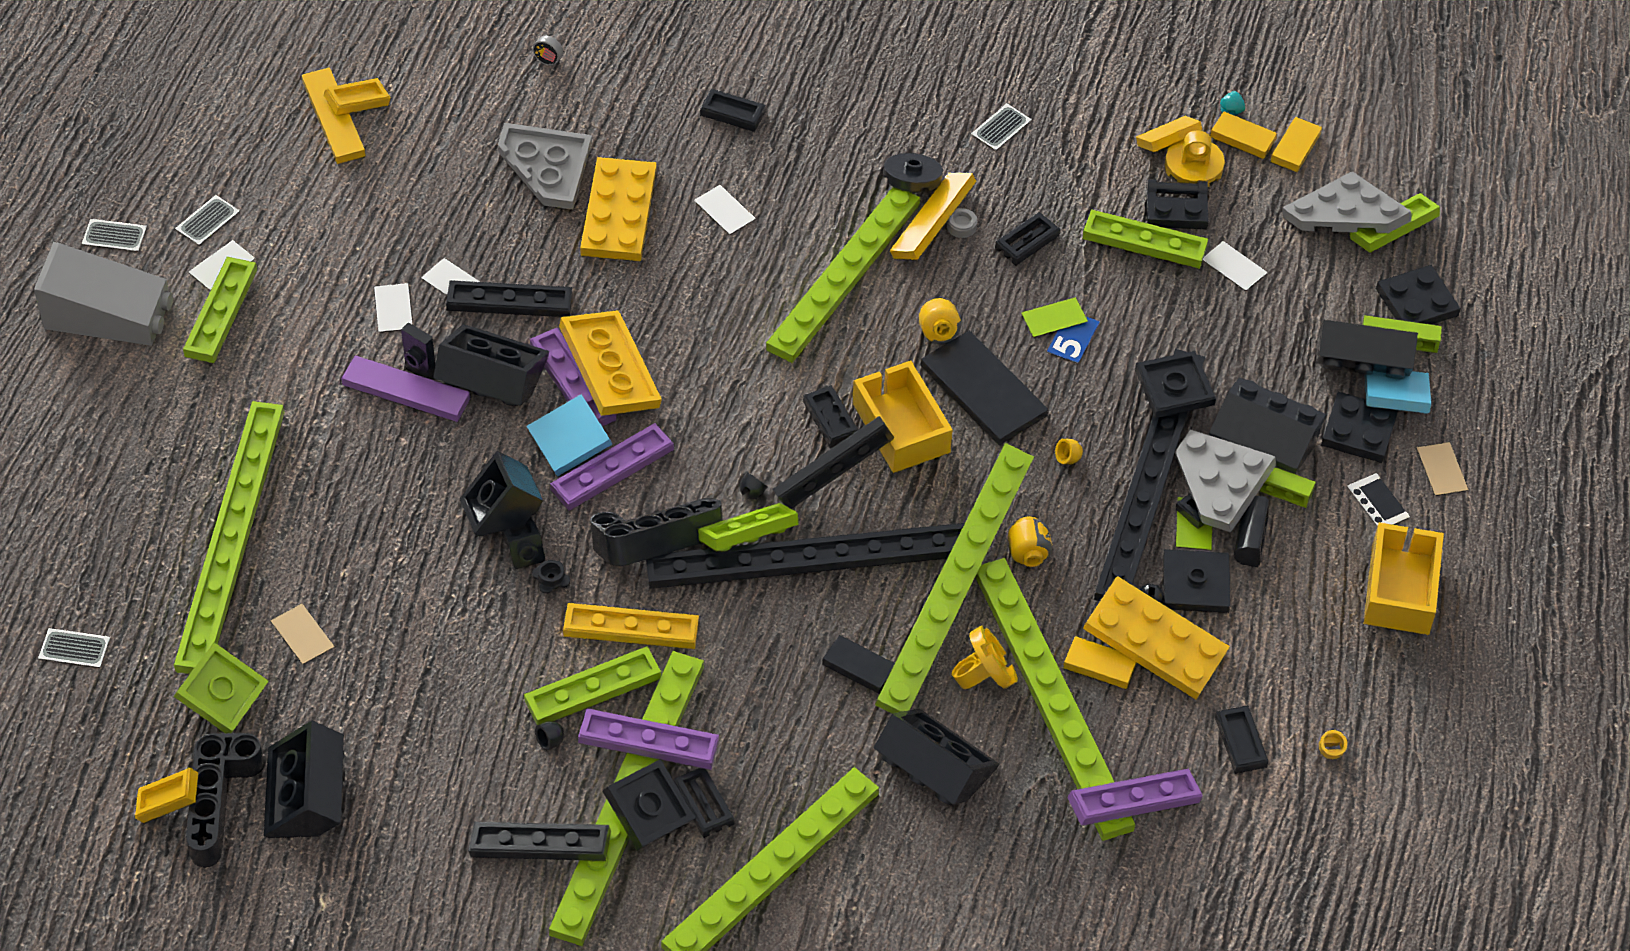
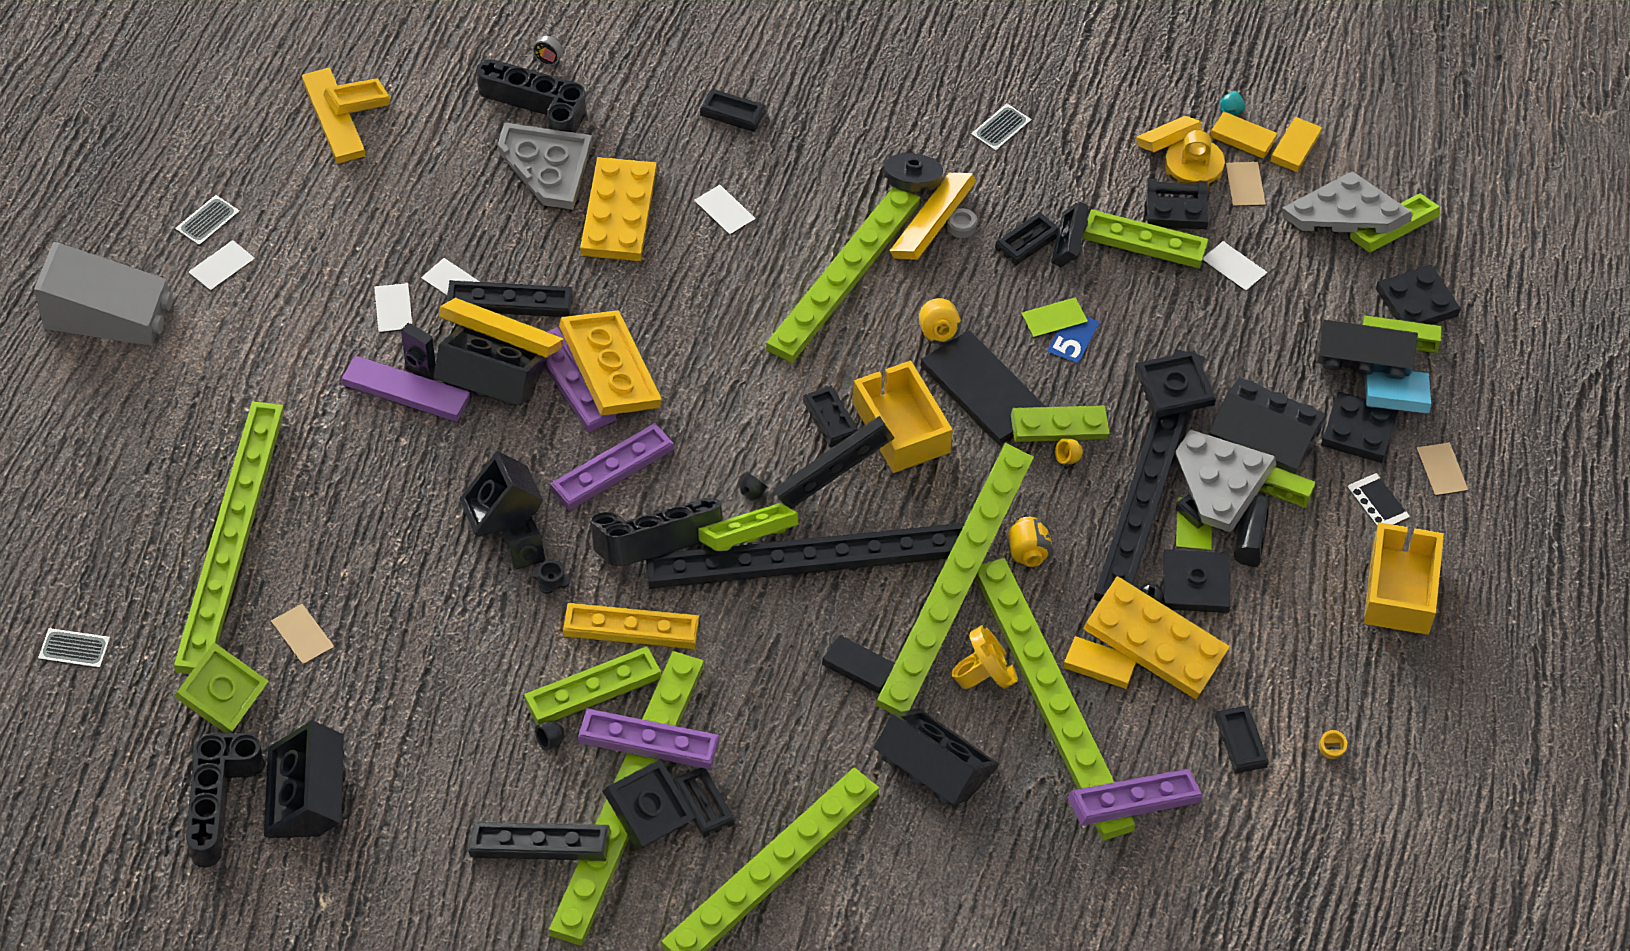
sticker [82,219,147,251] -> none
yellow tile [135,768,198,823] -> none
lime plate [183,256,257,363] -> none
medium azure tile [527,394,612,477] -> none
none -> yellow tile [439,298,564,358]
none -> black beam [476,59,586,133]
none -> lime plate [1011,405,1110,442]
none -> black plate [1051,201,1089,267]
none -> tan sticker [1226,162,1266,206]

